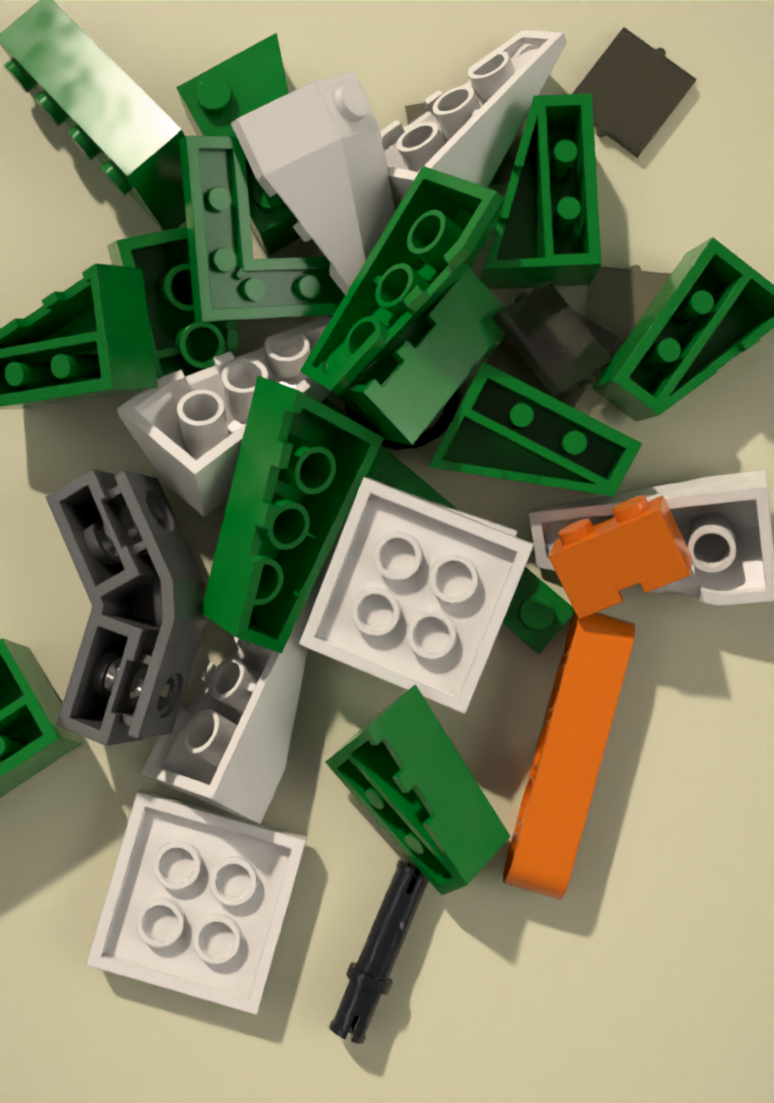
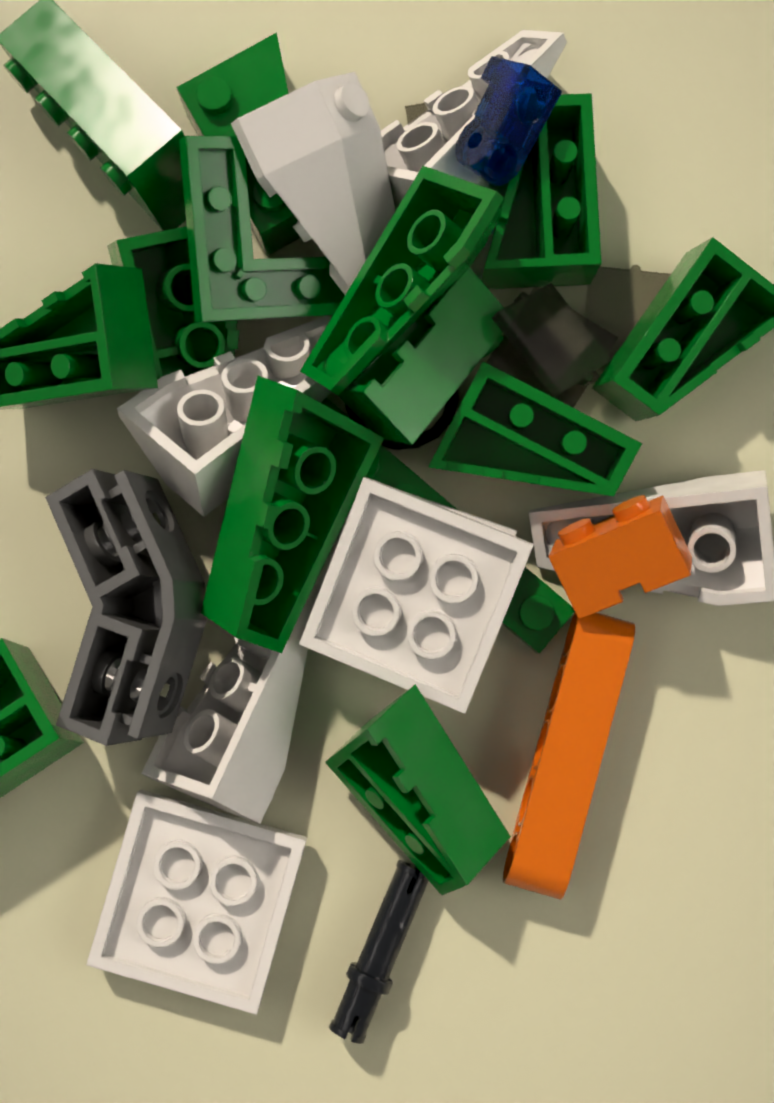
clear smoke piece [572,27,697,158] -> none
none -> clear blue leg [455,56,562,186]

